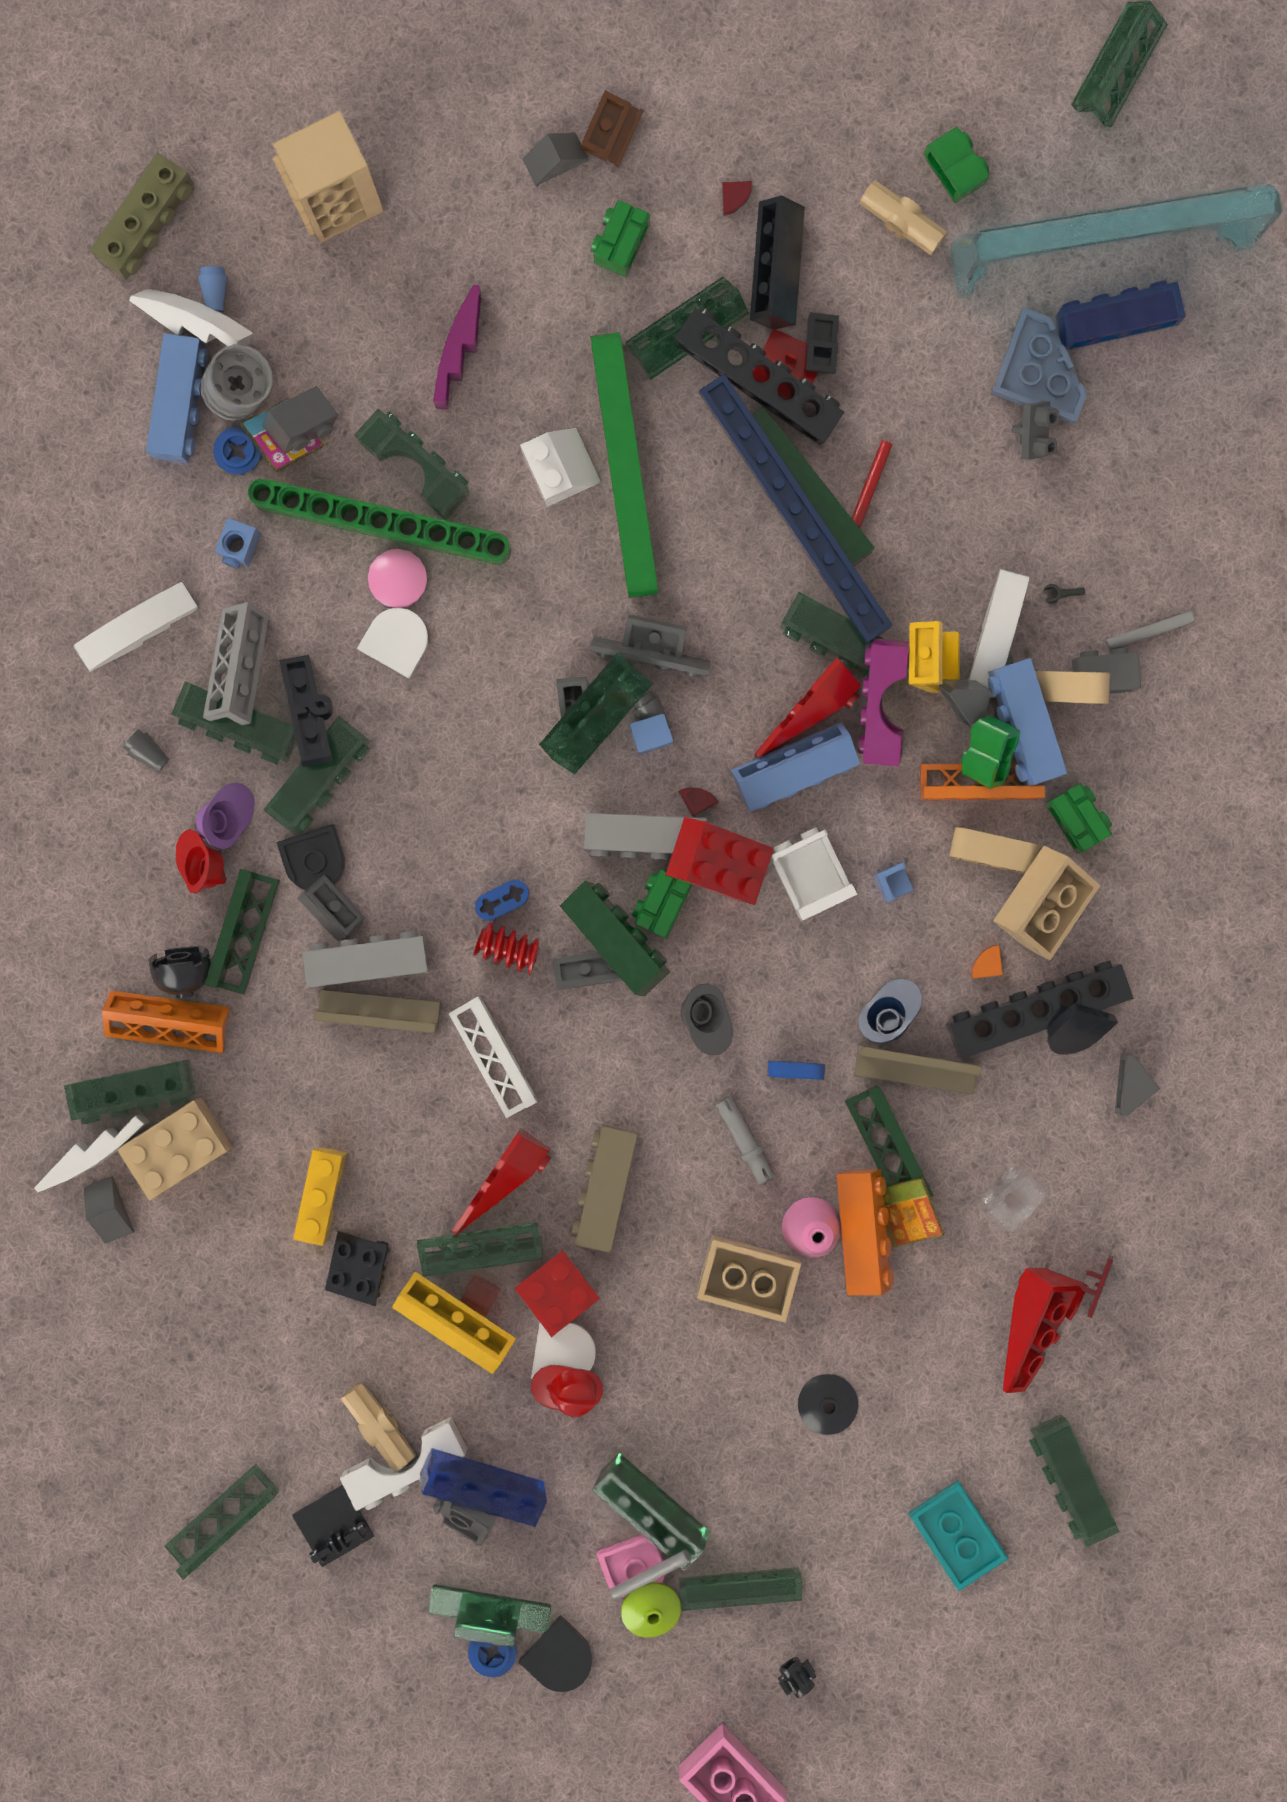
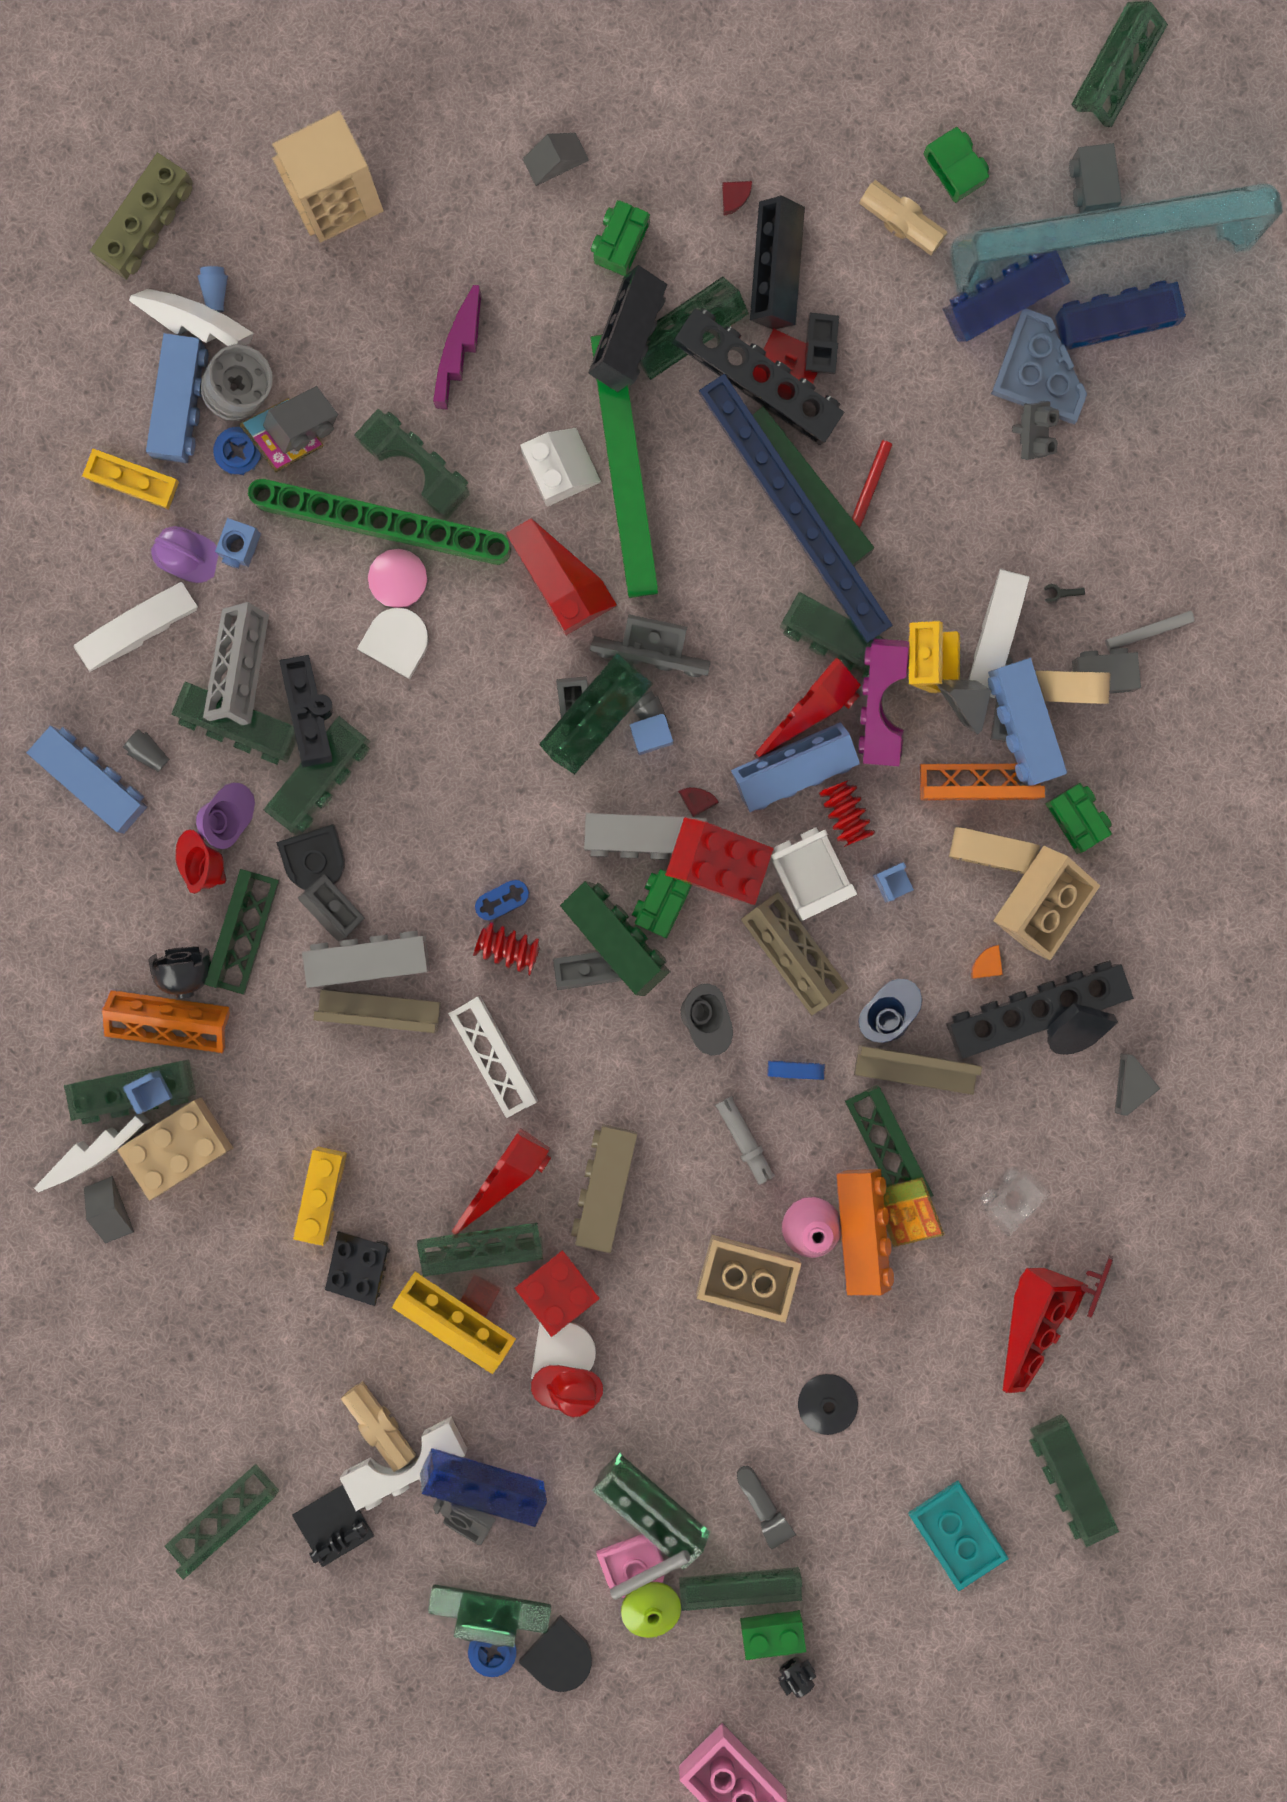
reddish brown plate [579,90,644,168] -> none
green brick [961,716,1020,789] -> none
none -> medium blue brick [26,726,147,834]
none -> yellow plate [82,448,179,510]
none -> medium blue panel [123,1071,173,1114]
none -> medium lavender piece [151,526,218,583]
none -> red wedge [506,518,617,636]
none -> black brick [588,265,668,392]
none -> dark grey piece [737,1466,797,1549]
none -> green brick [740,1610,806,1660]
none -> dark tan fence [741,892,849,1016]
none -> red piece [819,780,875,847]
none -> clear blue brick [943,247,1070,342]
none -> dark grey brick [1069,143,1122,217]

